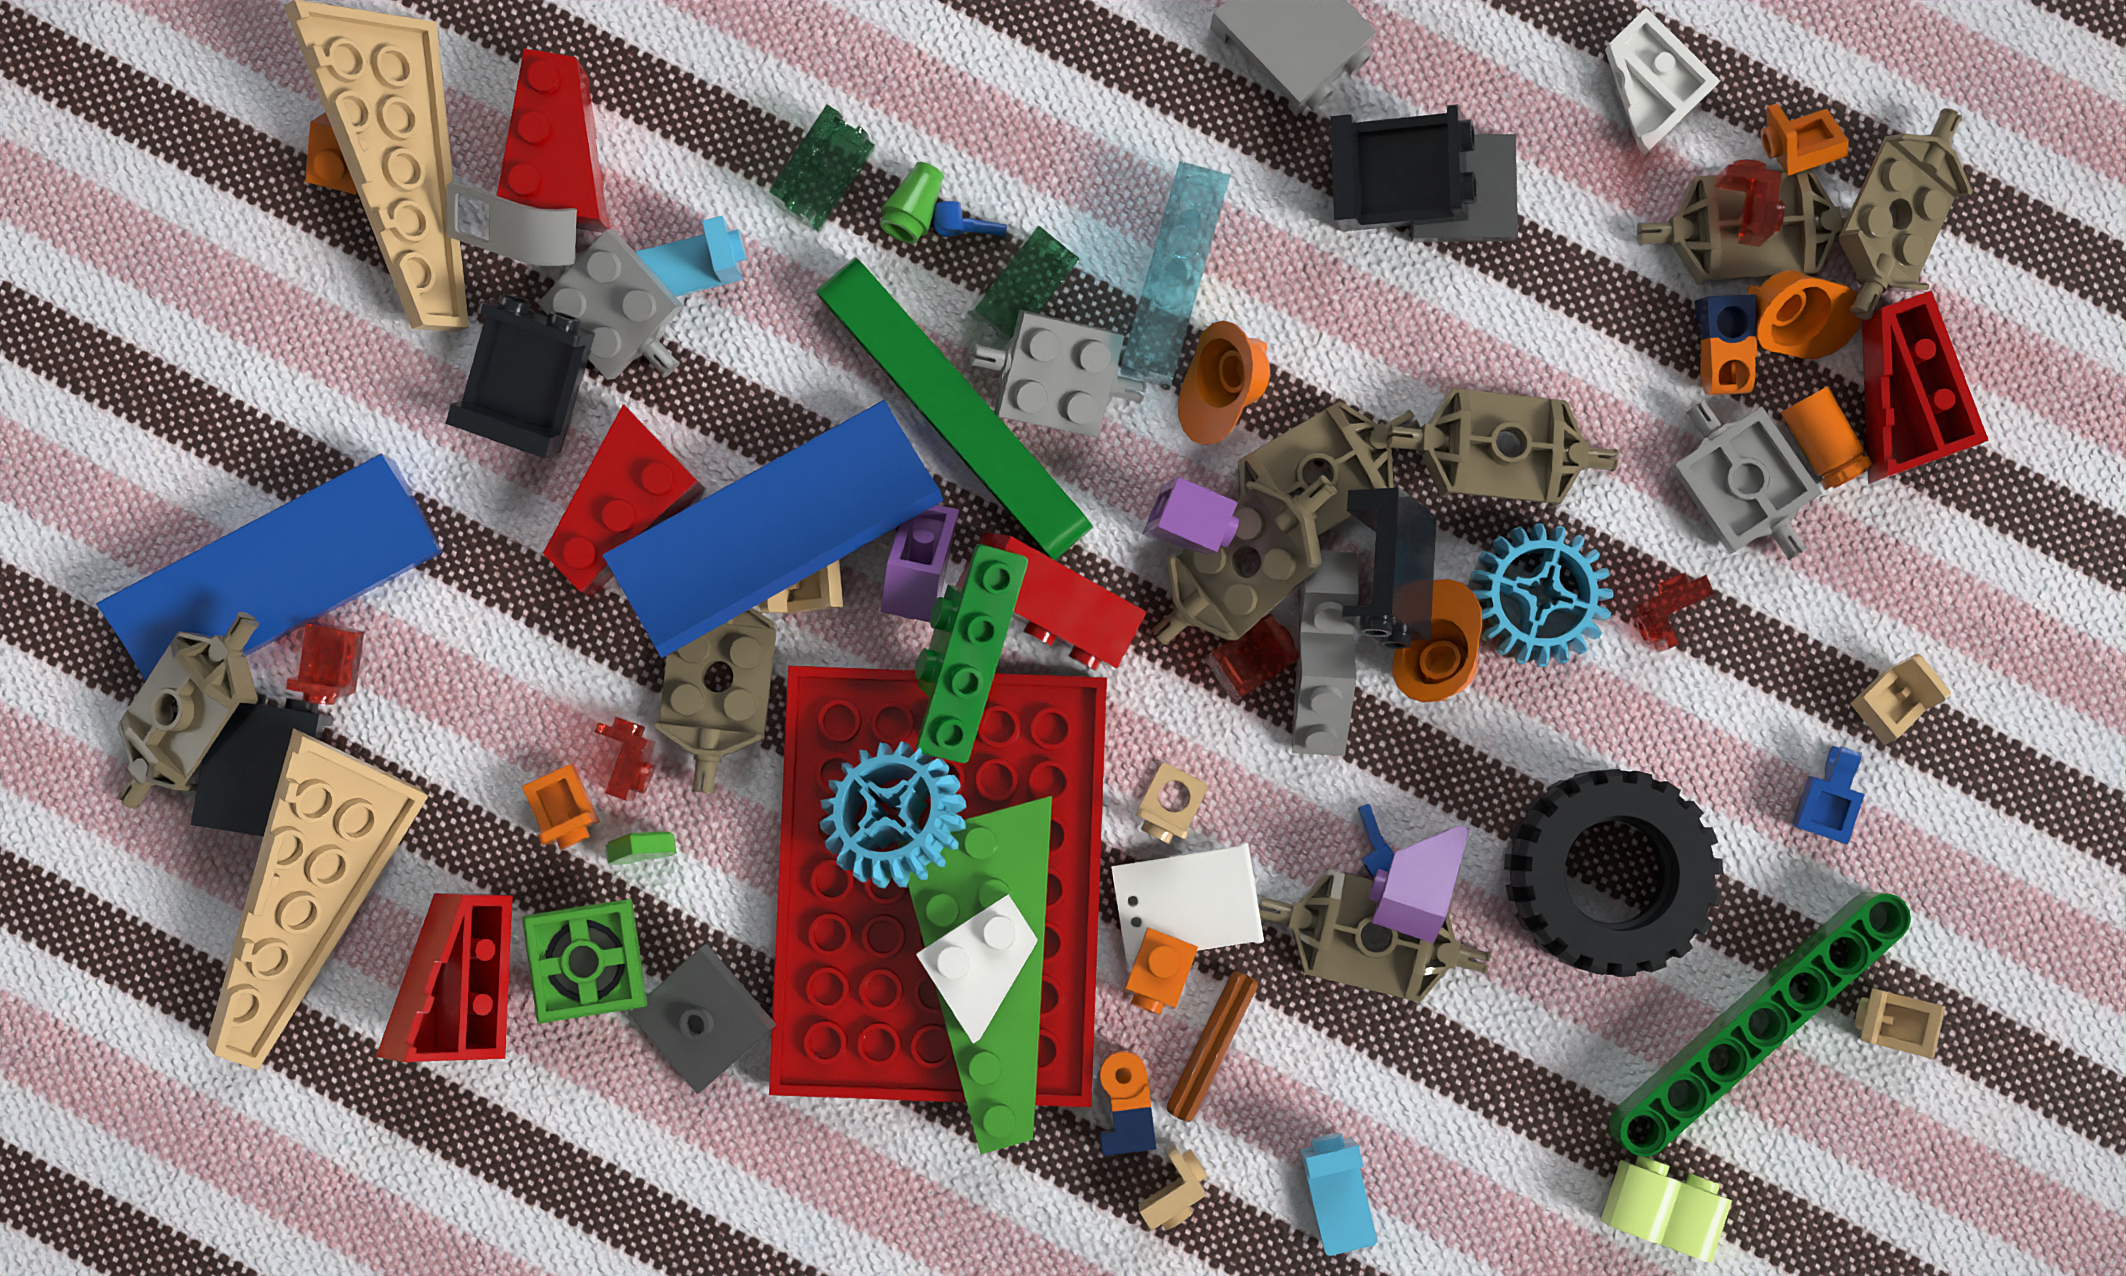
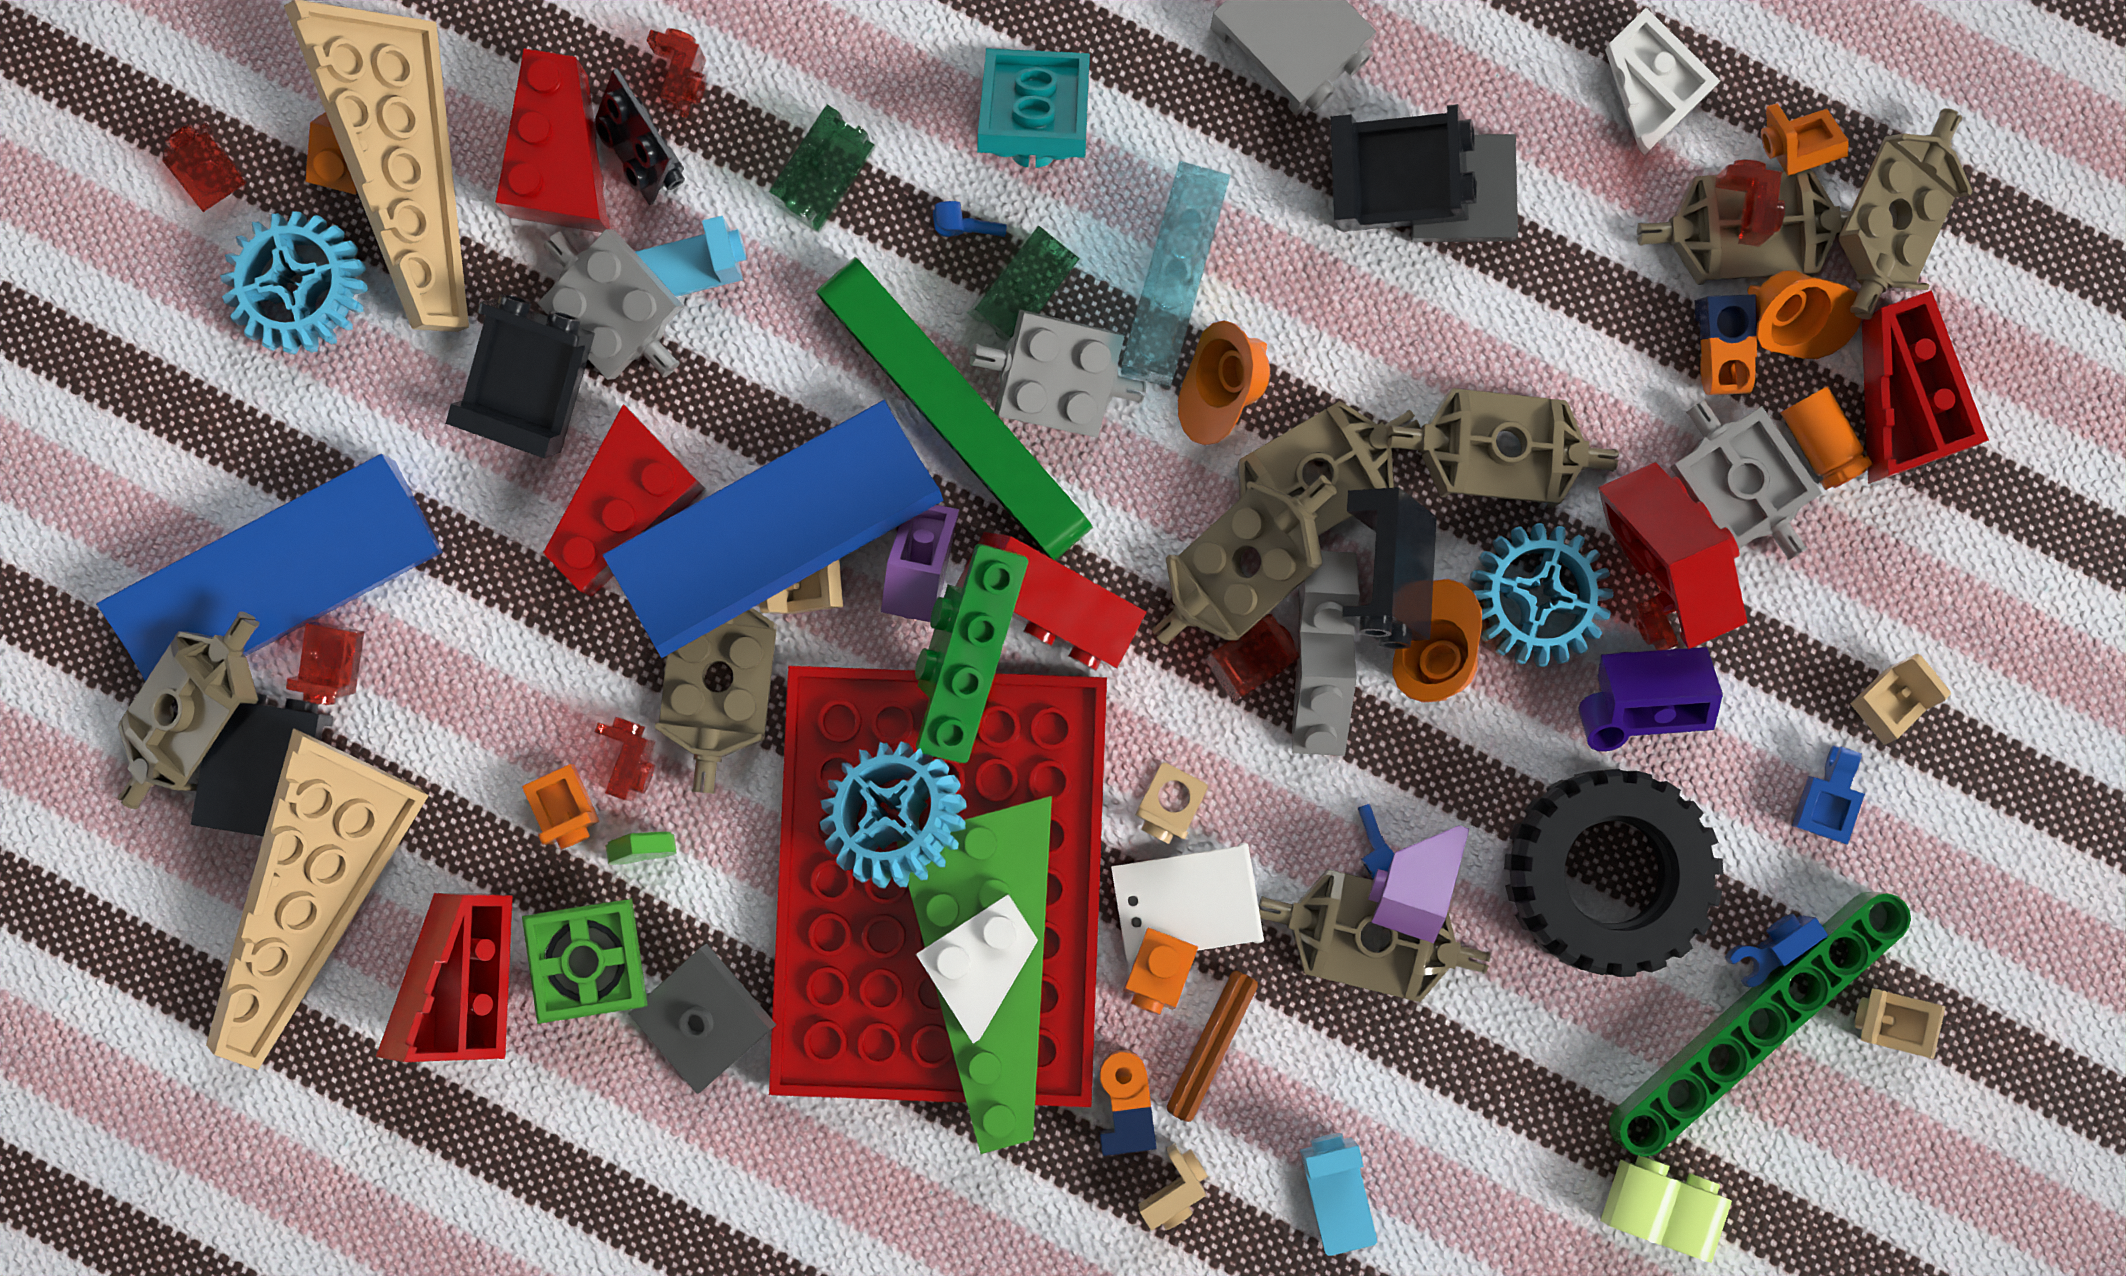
light grey piece [446,182,577,266] -> none
bright green cone [880,162,944,244] -> none
medium lavender slope [1142,477,1239,555] -> none
none -> clear red bracket [162,123,247,212]
none -> medium azure gear [220,211,368,355]
none -> black hinge [595,68,685,206]
none -> clear red bracket [647,28,707,118]
none -> teal plate [977,48,1090,168]
none -> dark purple hinge [1578,647,1723,752]
none -> red wedge [1598,462,1748,650]
none -> blue plate [1725,914,1828,987]

